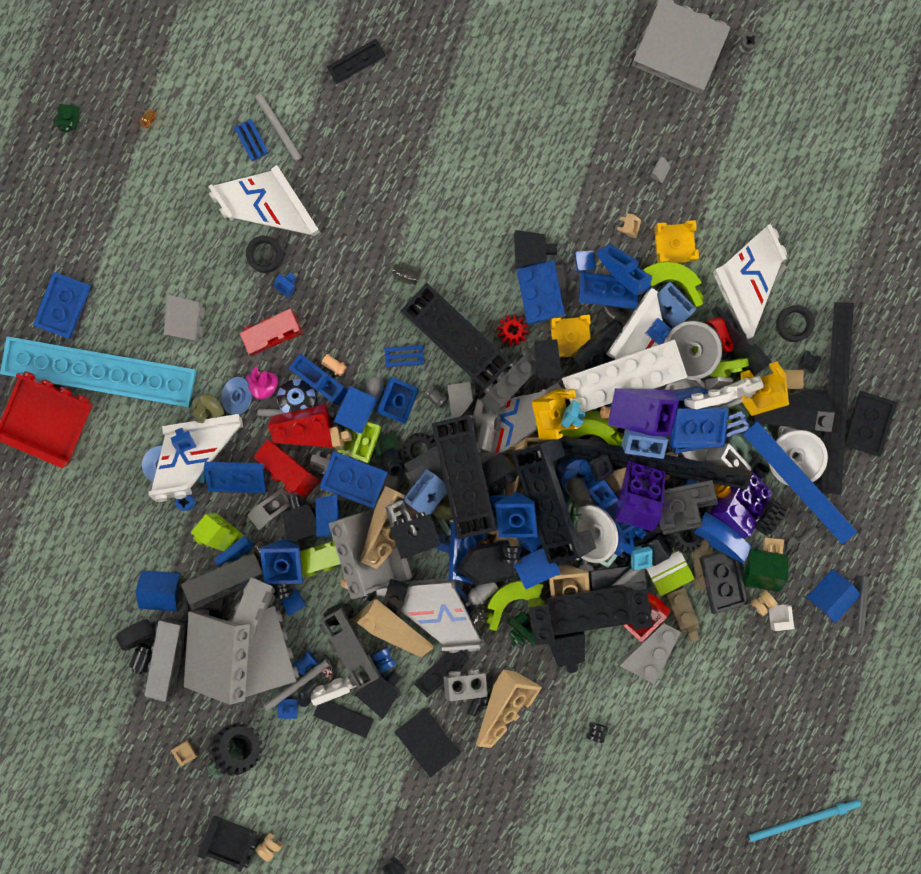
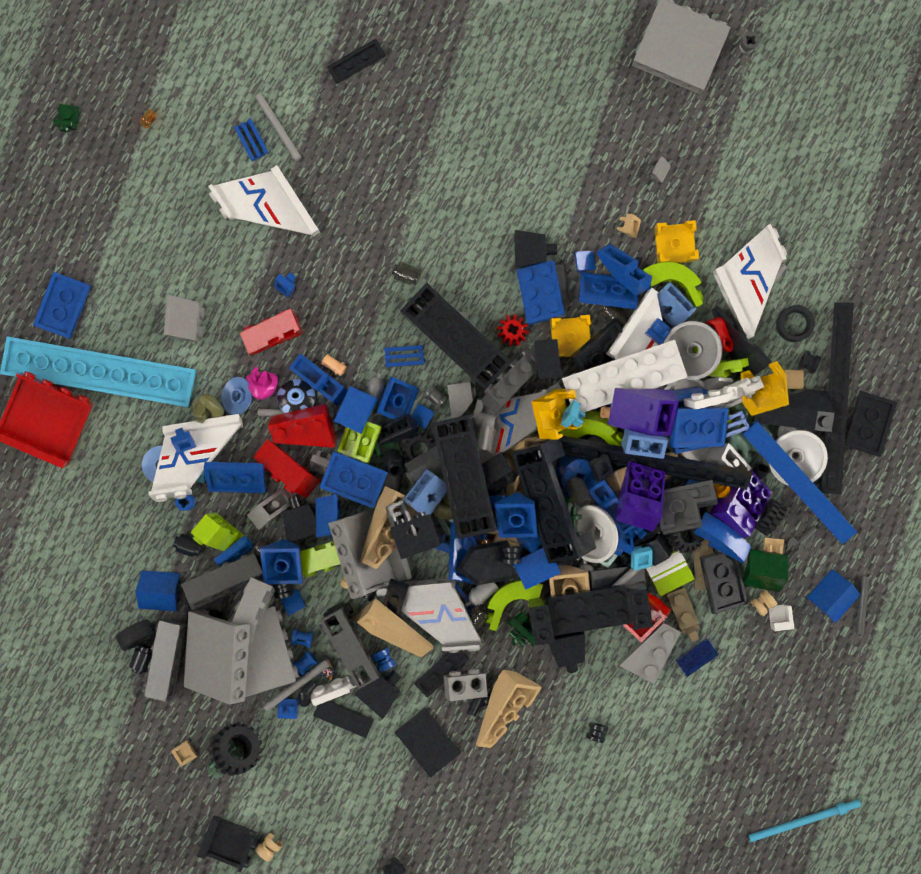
black tyre [246,235,284,273] -> none
tan tile [330,427,352,450] -> none
none -> black brick [173,534,203,557]
none -> blue bush [291,628,314,649]
none -> black slope [378,413,419,445]
none -> blue slope [412,403,435,429]
none -> clear blue plate [675,638,719,677]

